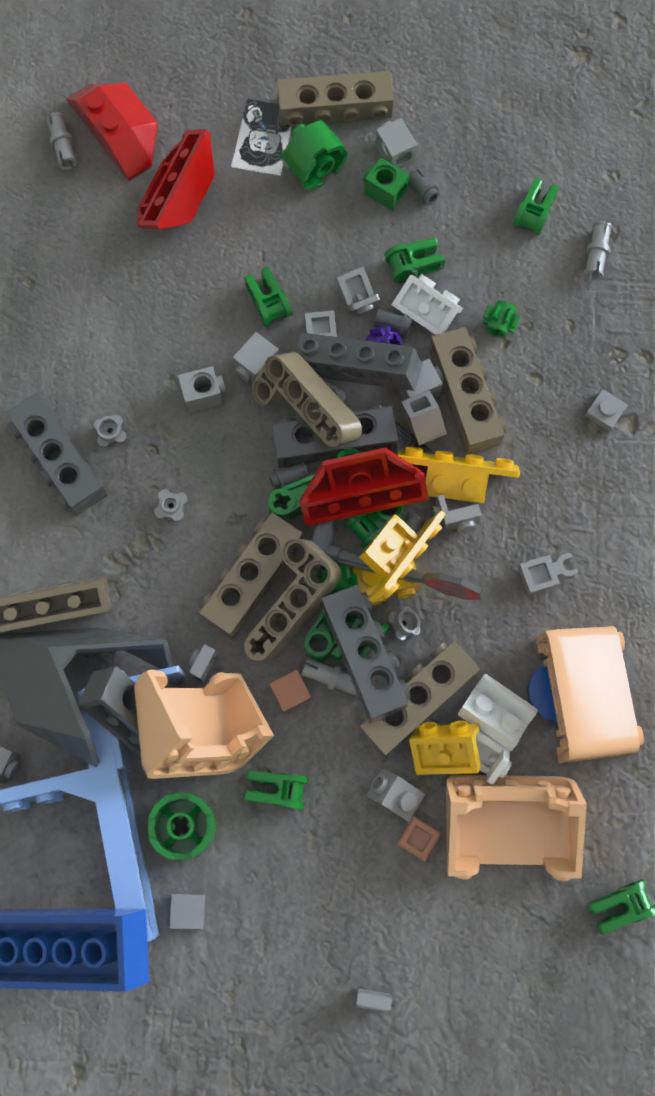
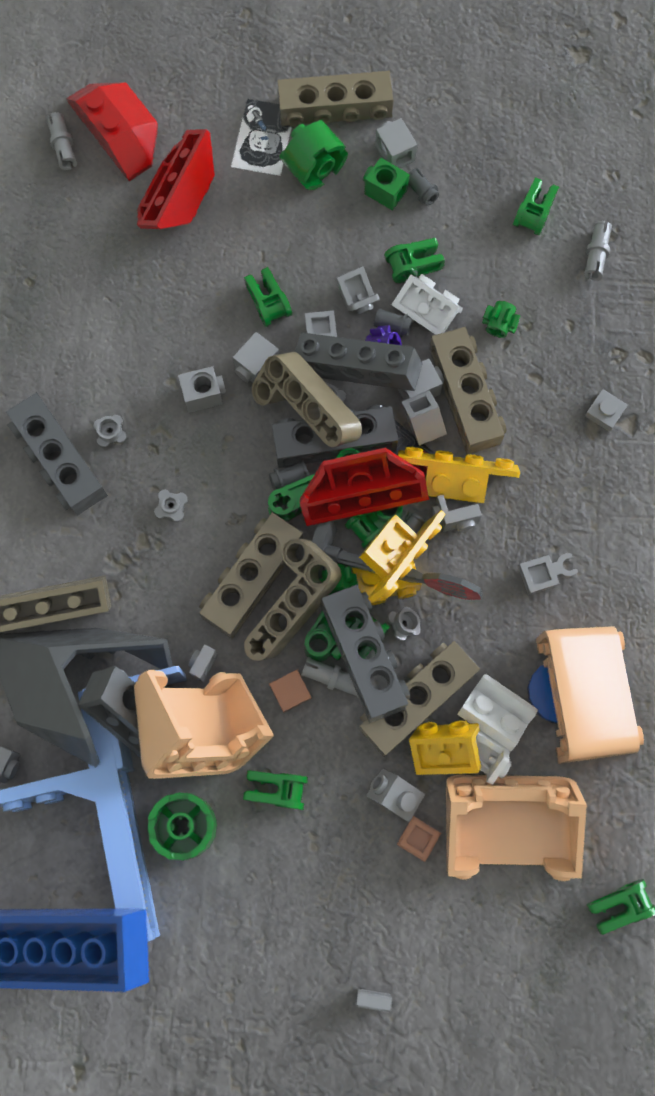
light grey tile [170,894,205,929] -> none

